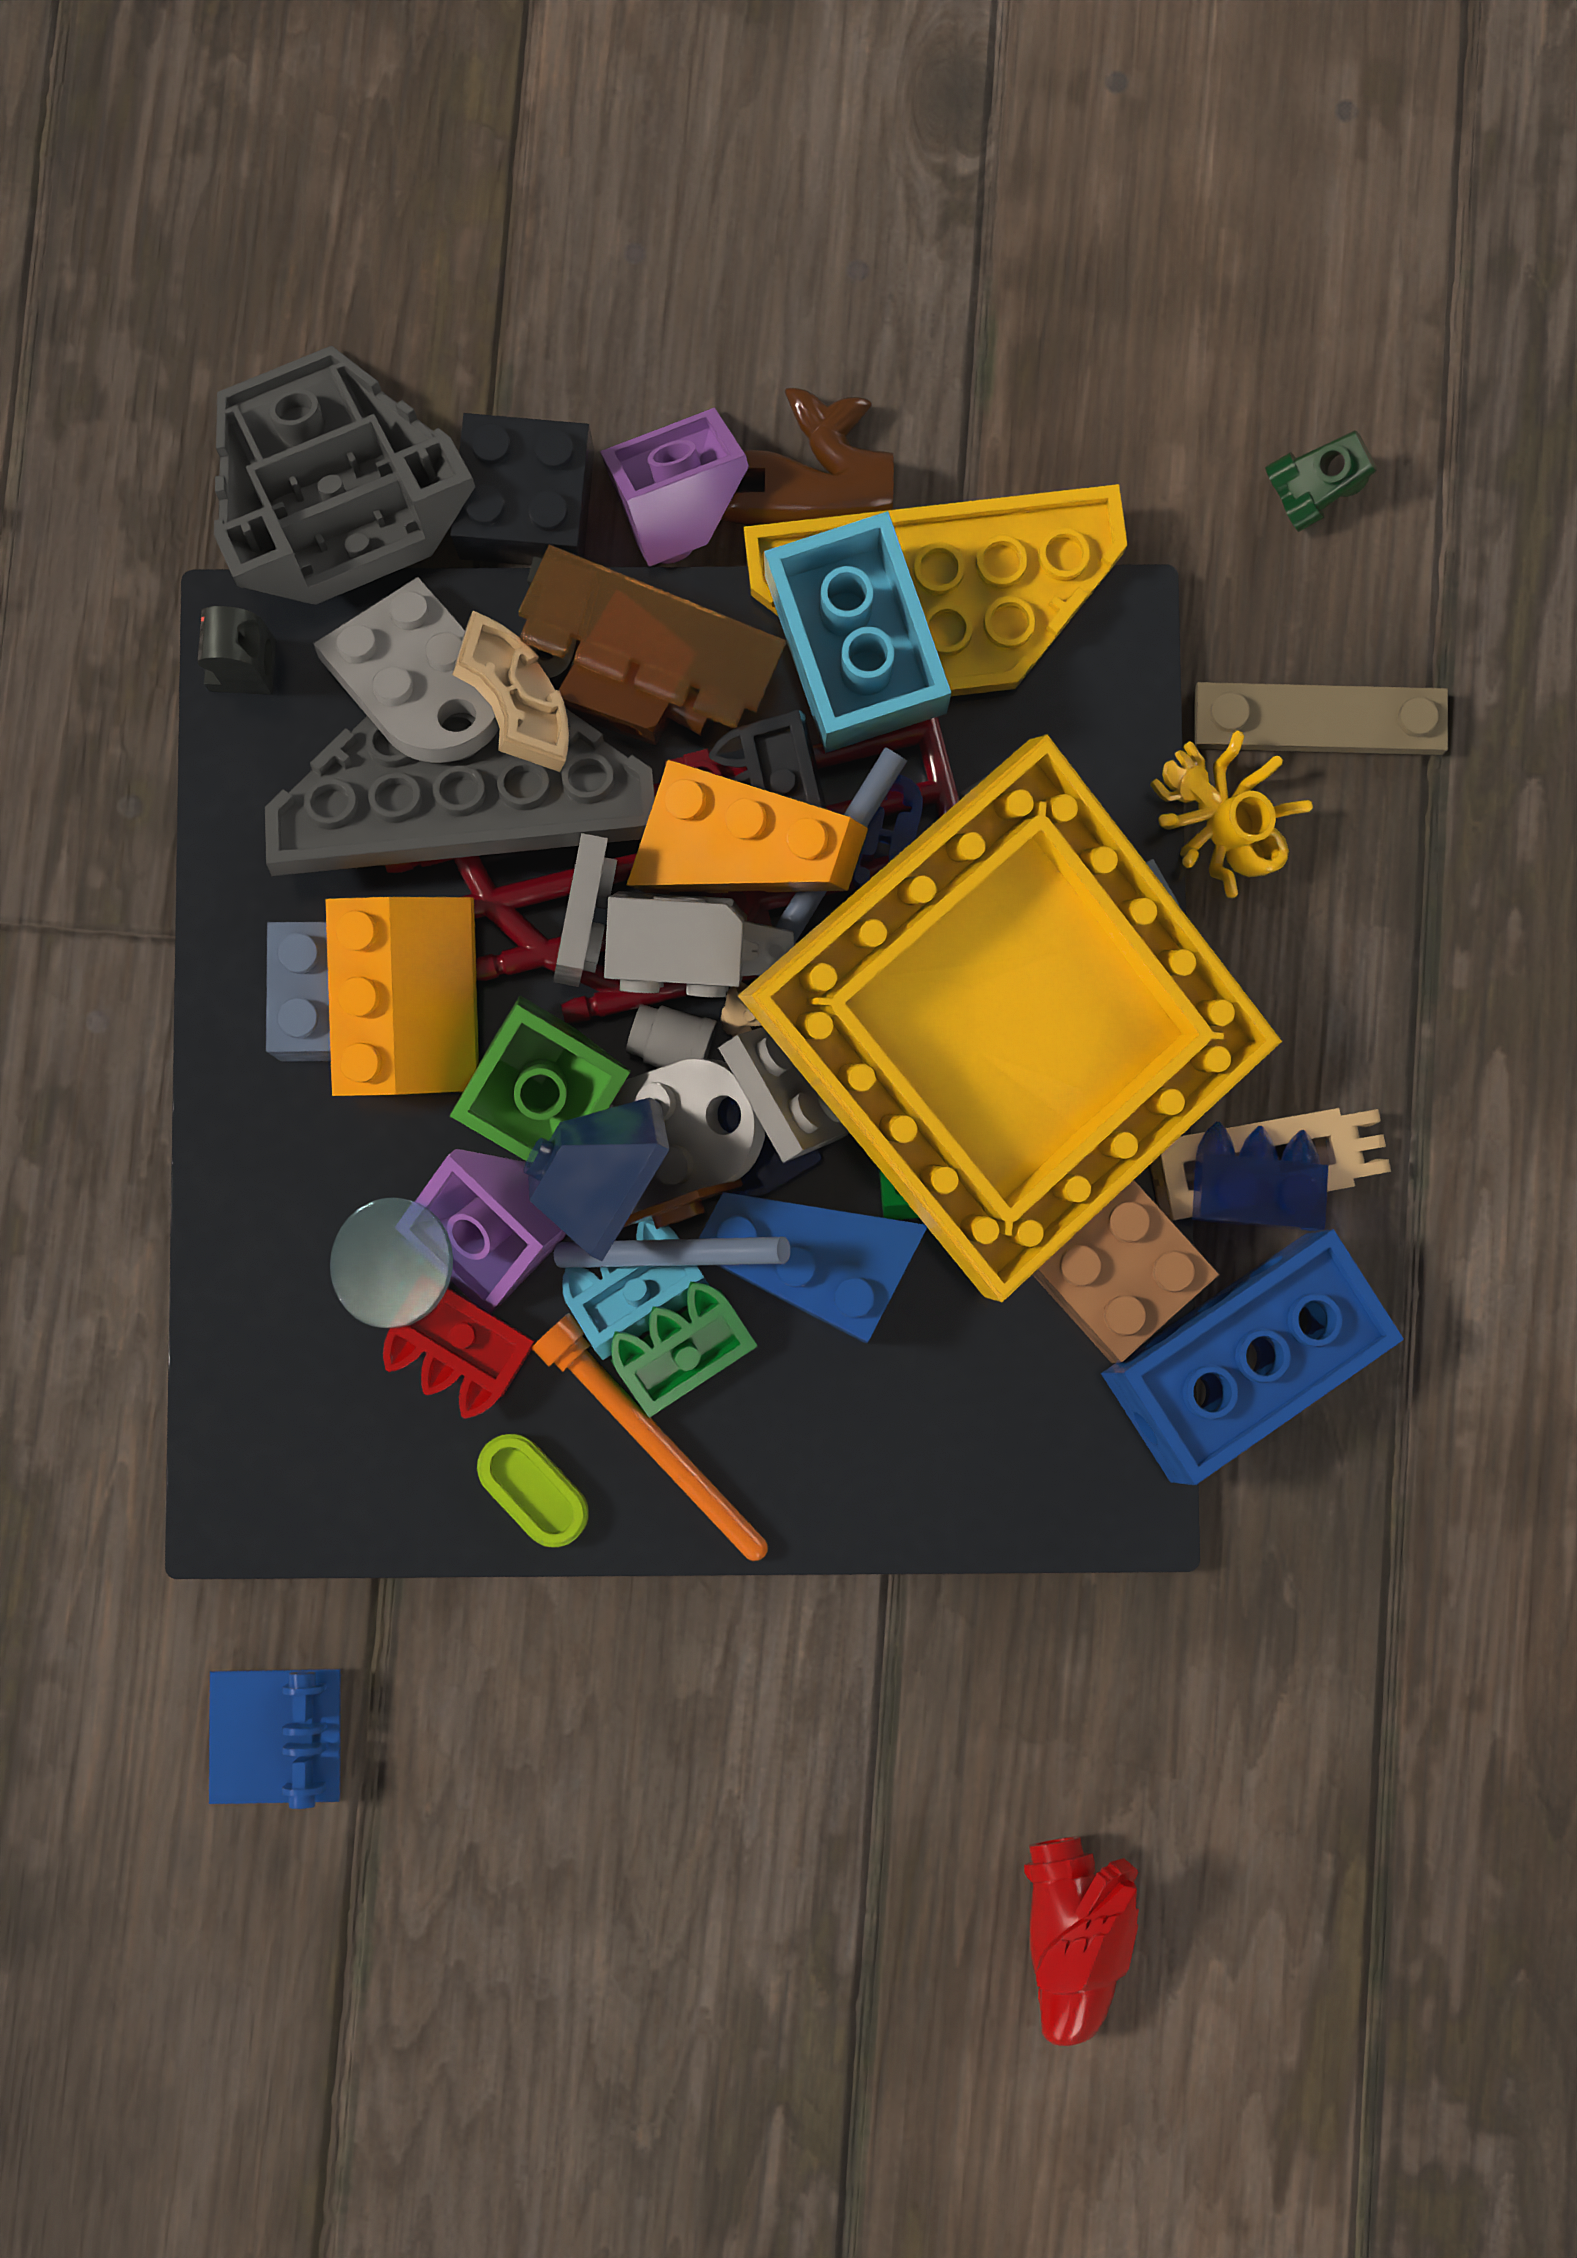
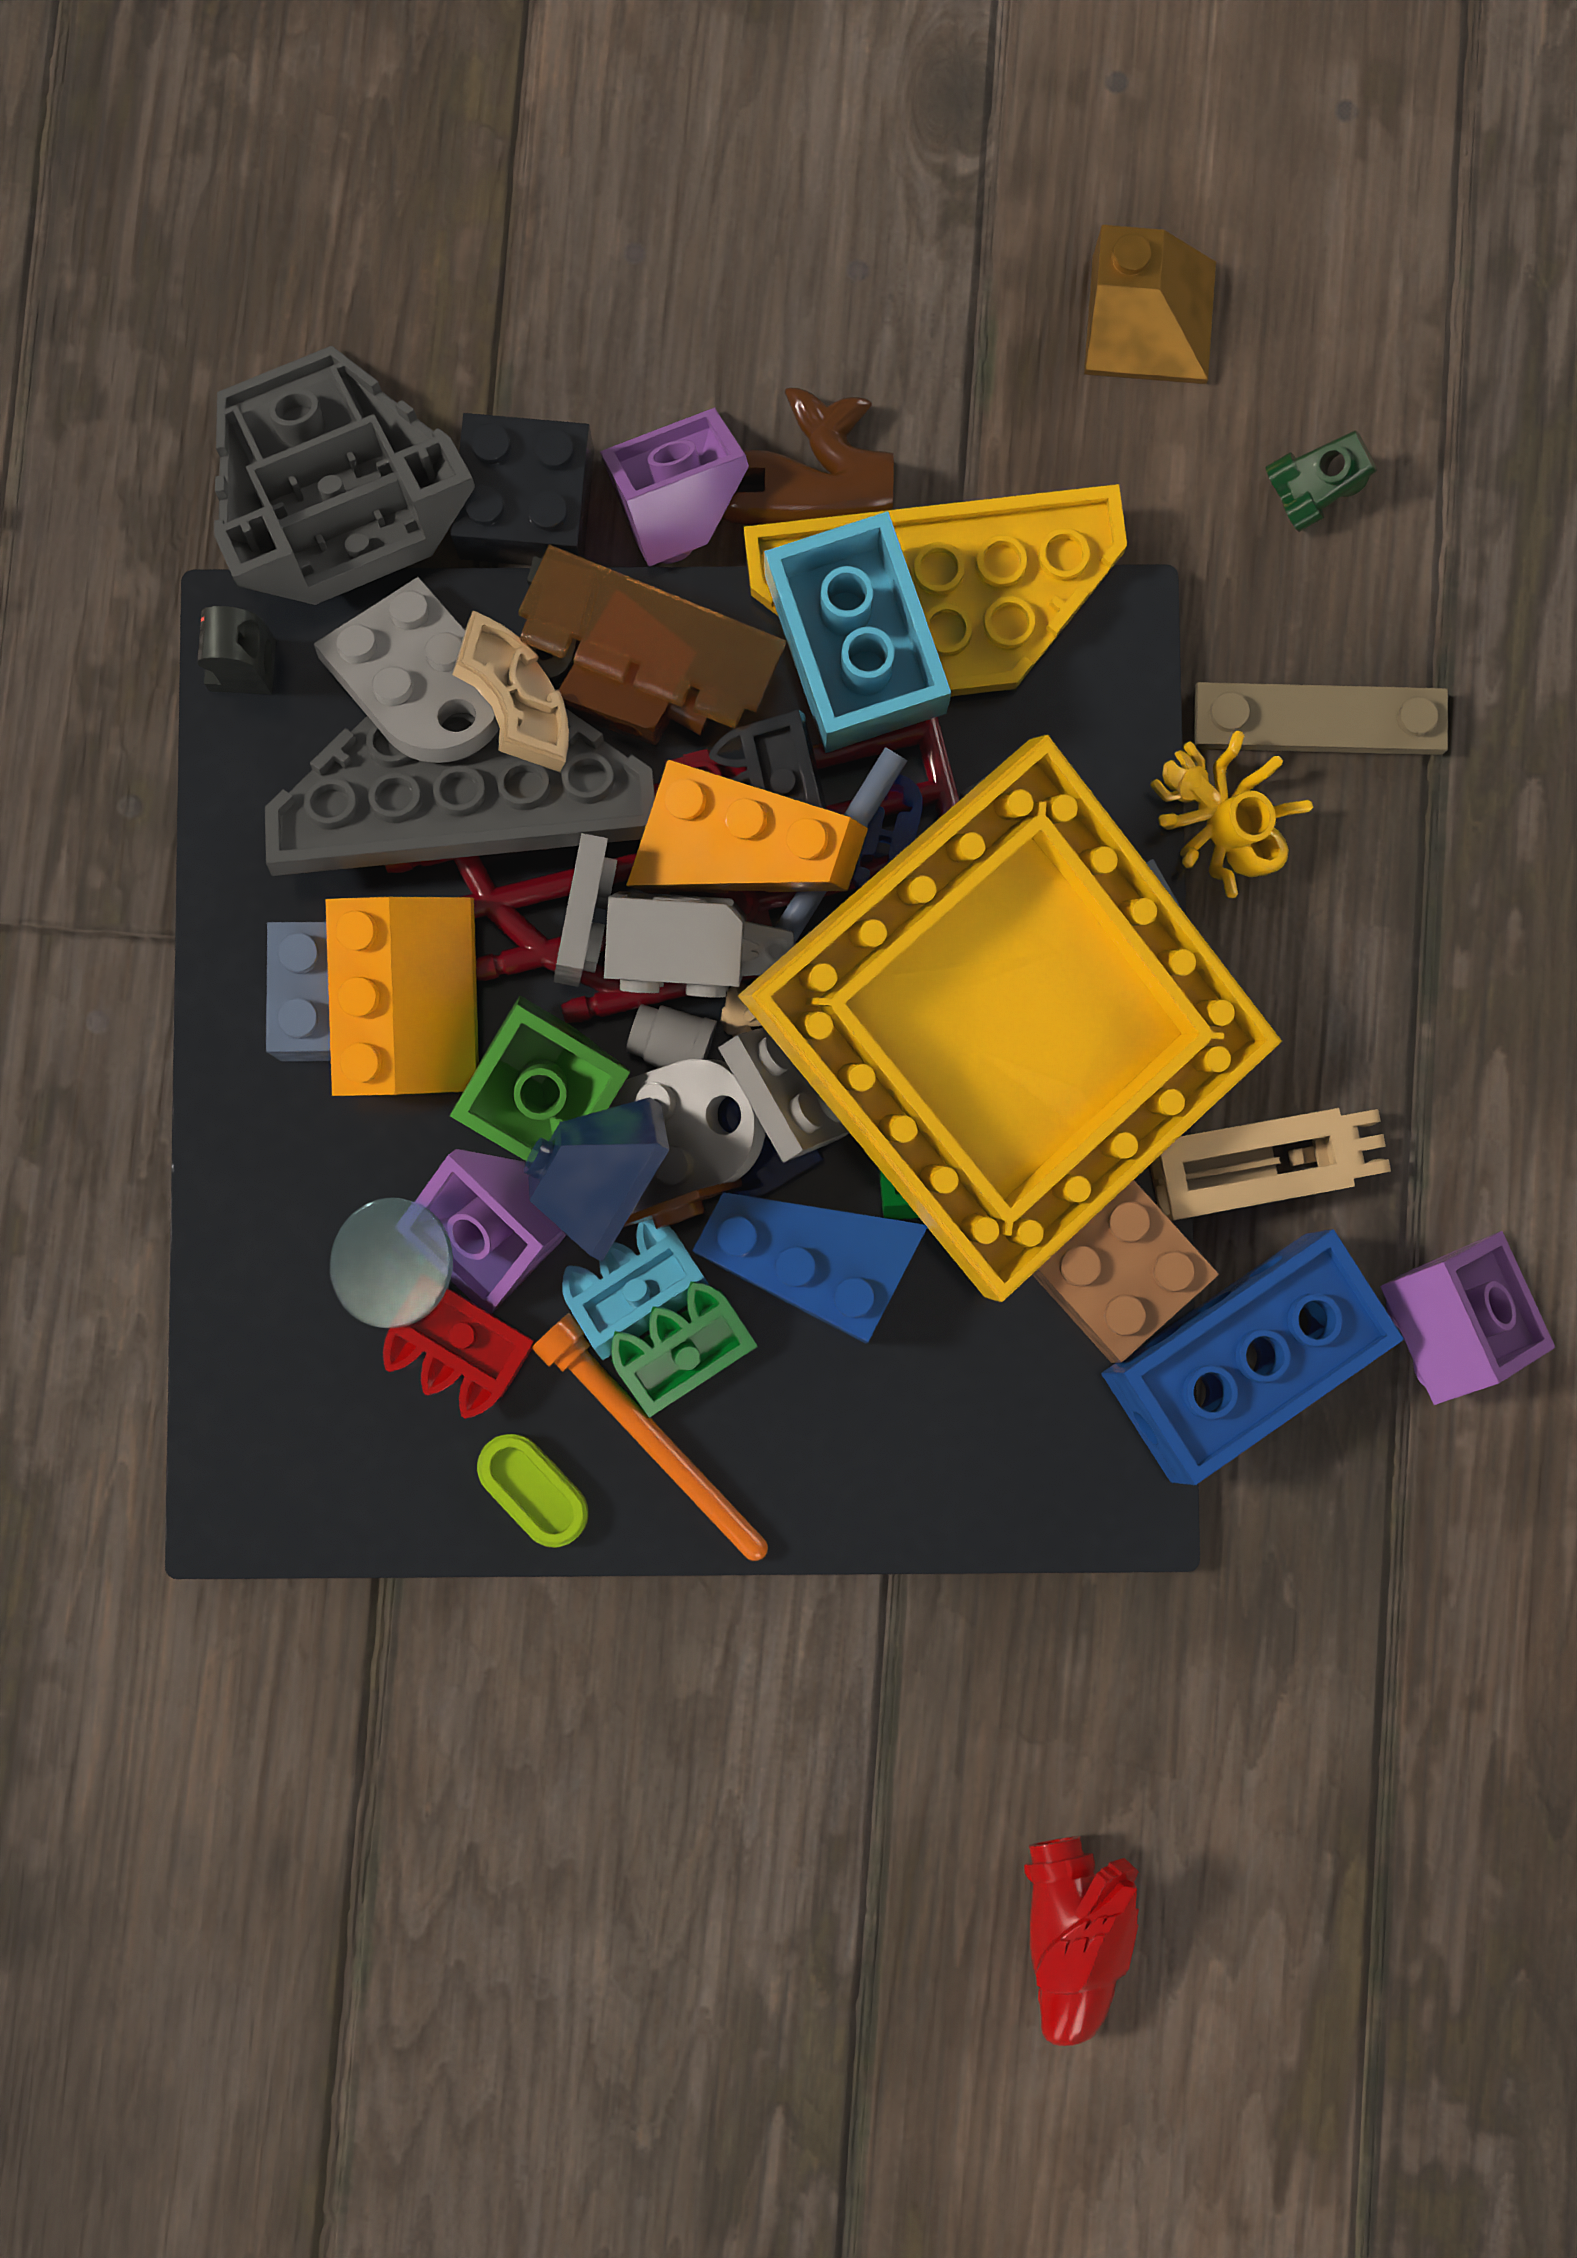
blue hinge [209,1669,341,1809] -> none
sand blue bar [554,1237,790,1268] -> none
clear blue plate [1192,1121,1329,1231] -> none
none -> pearl gold slope [1084,225,1216,384]
none -> medium lavender slope [1380,1231,1556,1405]

